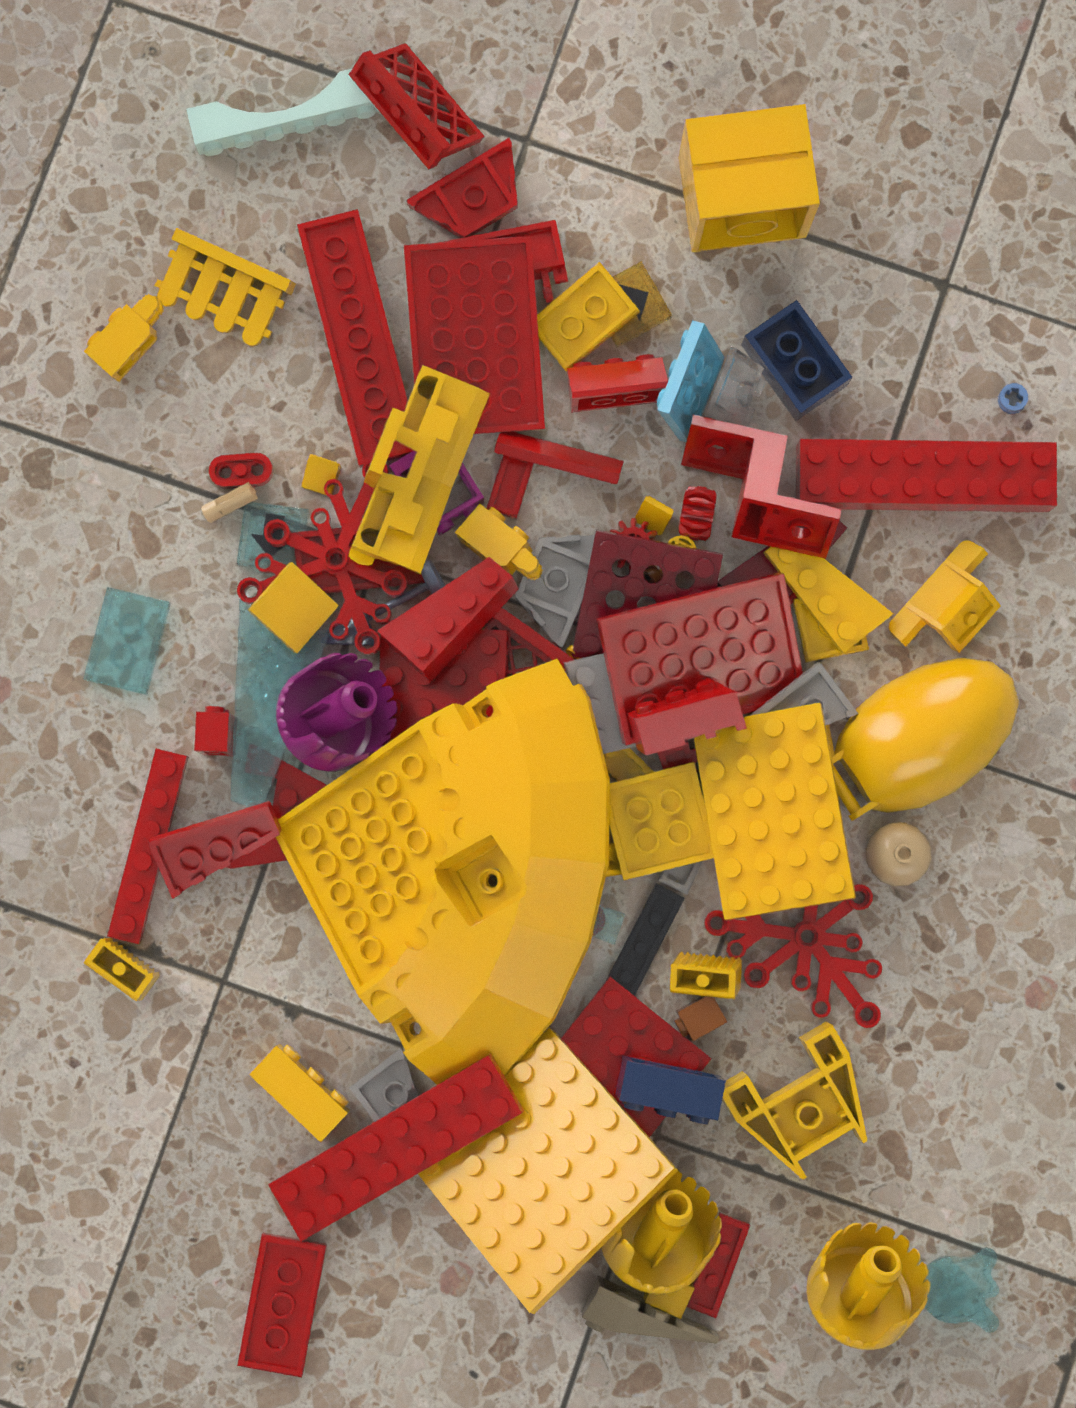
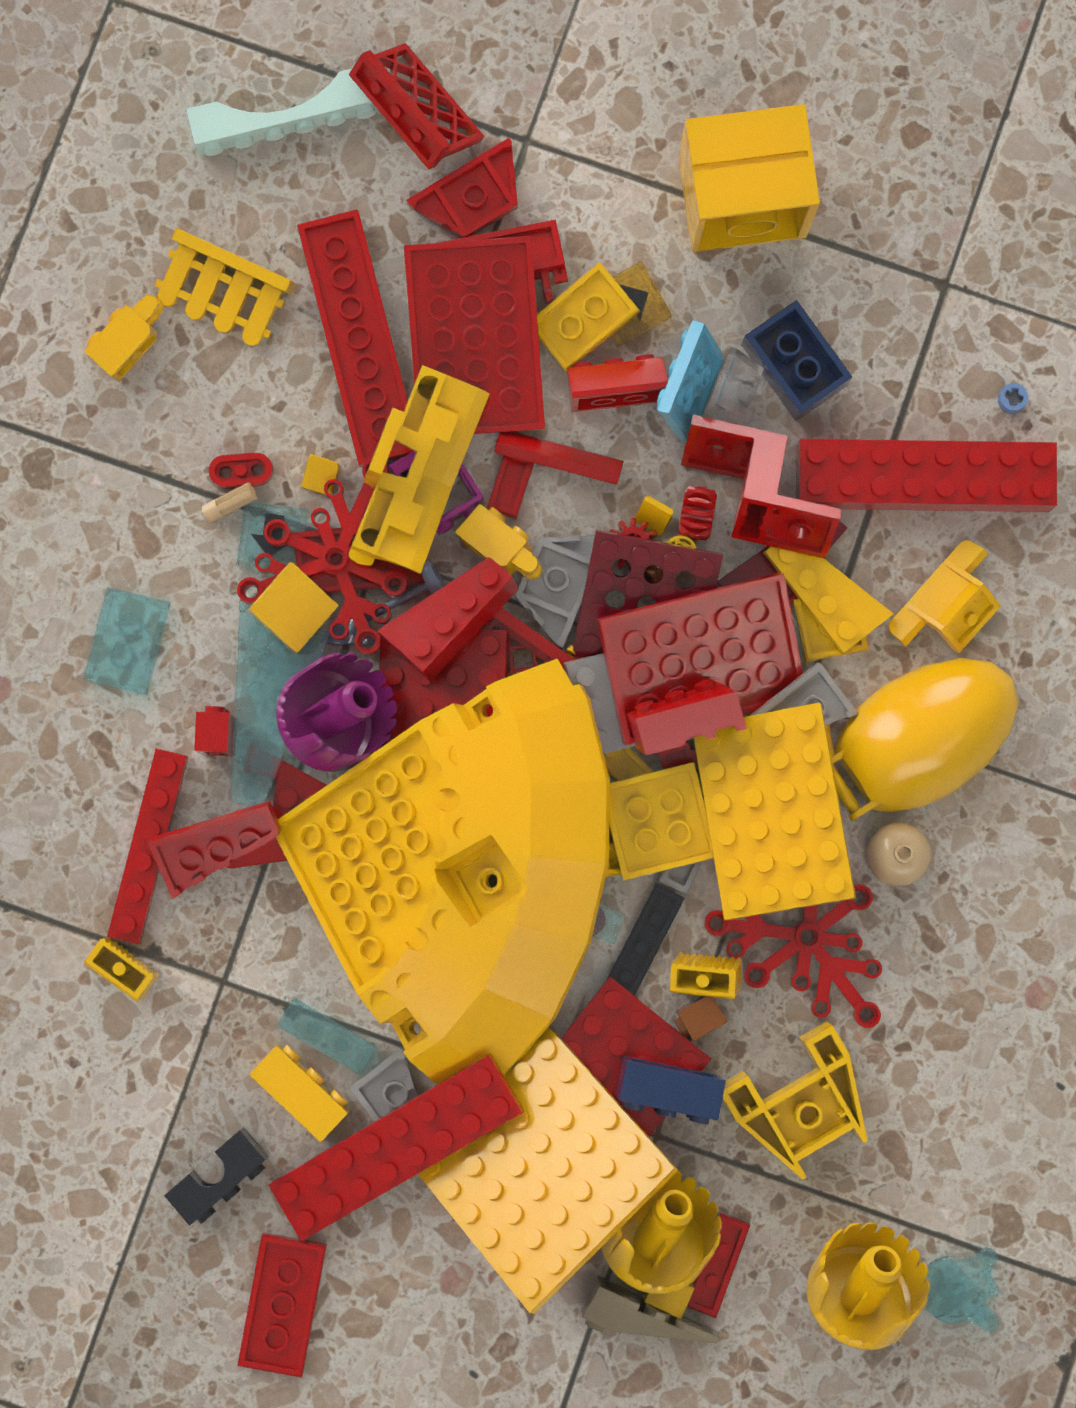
none -> black arch [164,1127,269,1226]
none -> clear light blue tile [277,997,378,1075]

